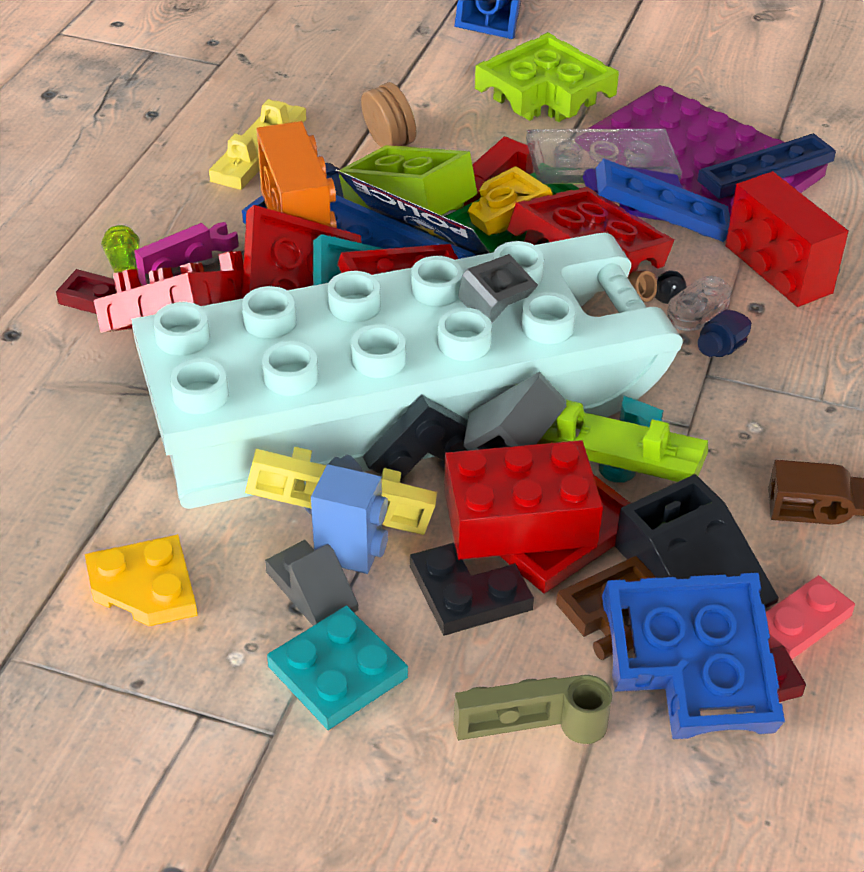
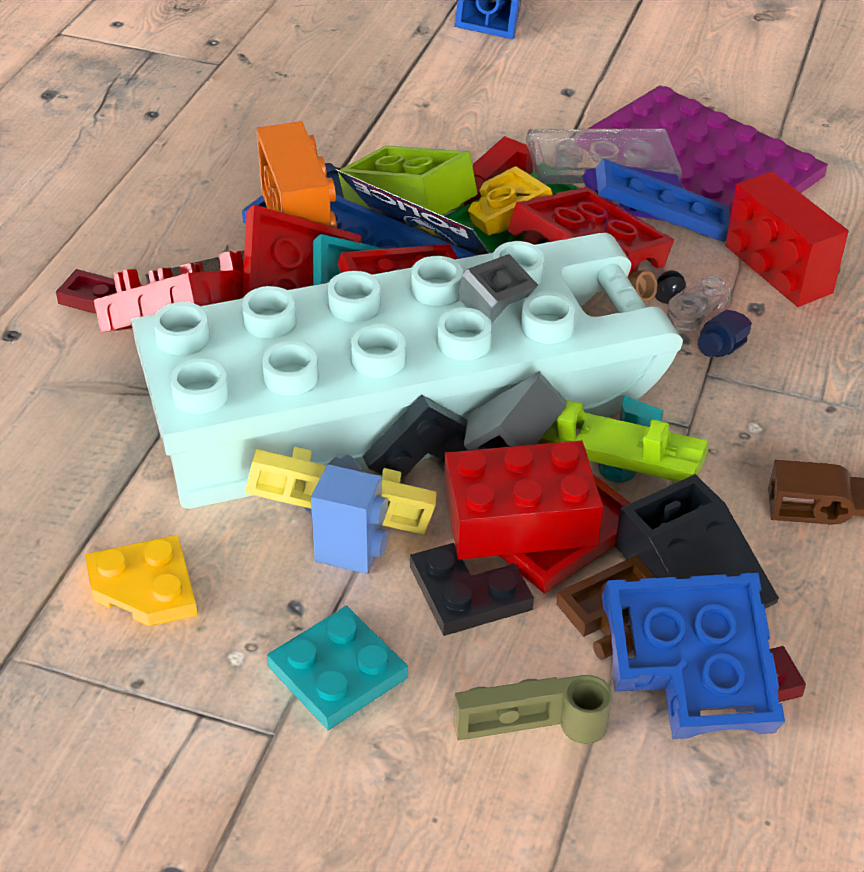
clear neon green cone [101,225,140,273] -> none
dark pink plate [134,222,239,285] -> none
light yellow hinge [209,99,306,190] -> none
dark grey slope [265,540,358,626] -> none
medium nougat head [361,82,417,147] -> none
lime piece [475,32,619,122] -> none
dark blue tile [697,133,836,199] -> none
coral plate [766,575,855,659] -> none

